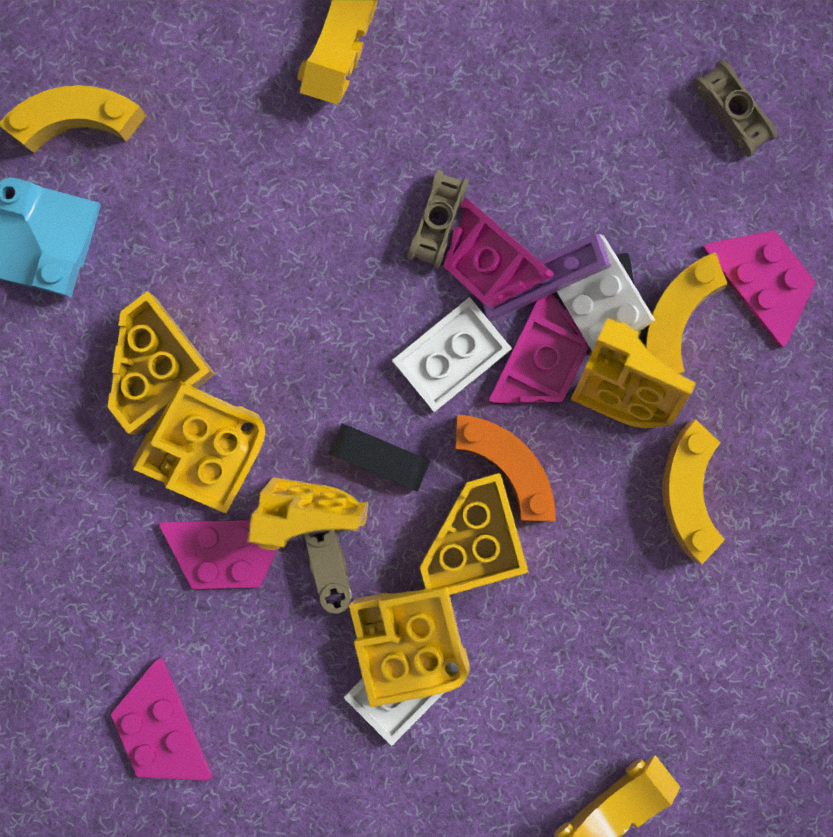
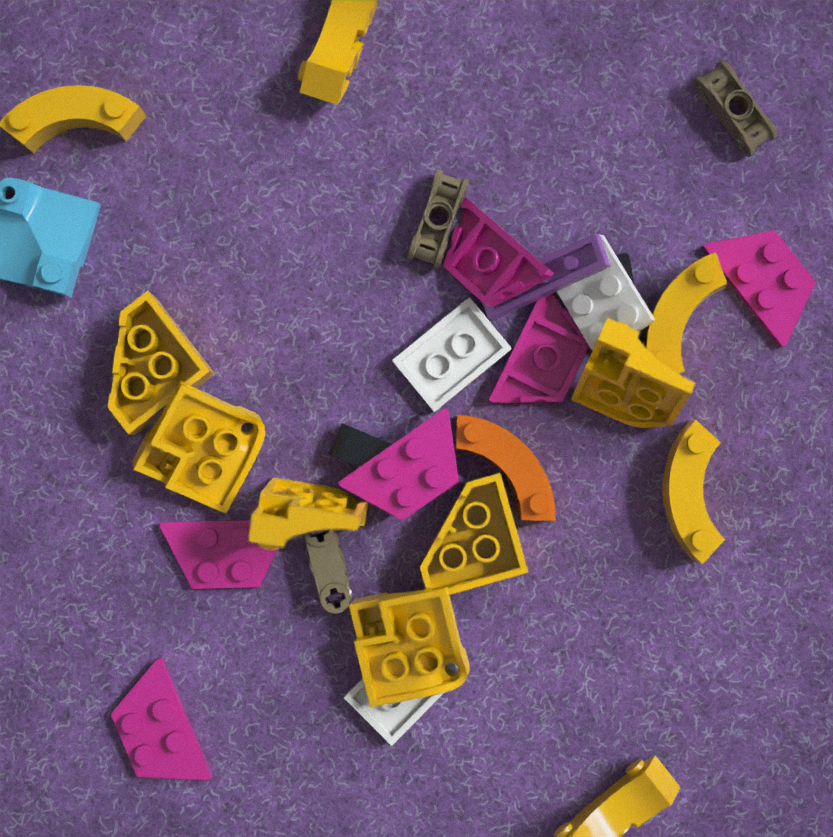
none -> dark pink wing [338,407,459,520]

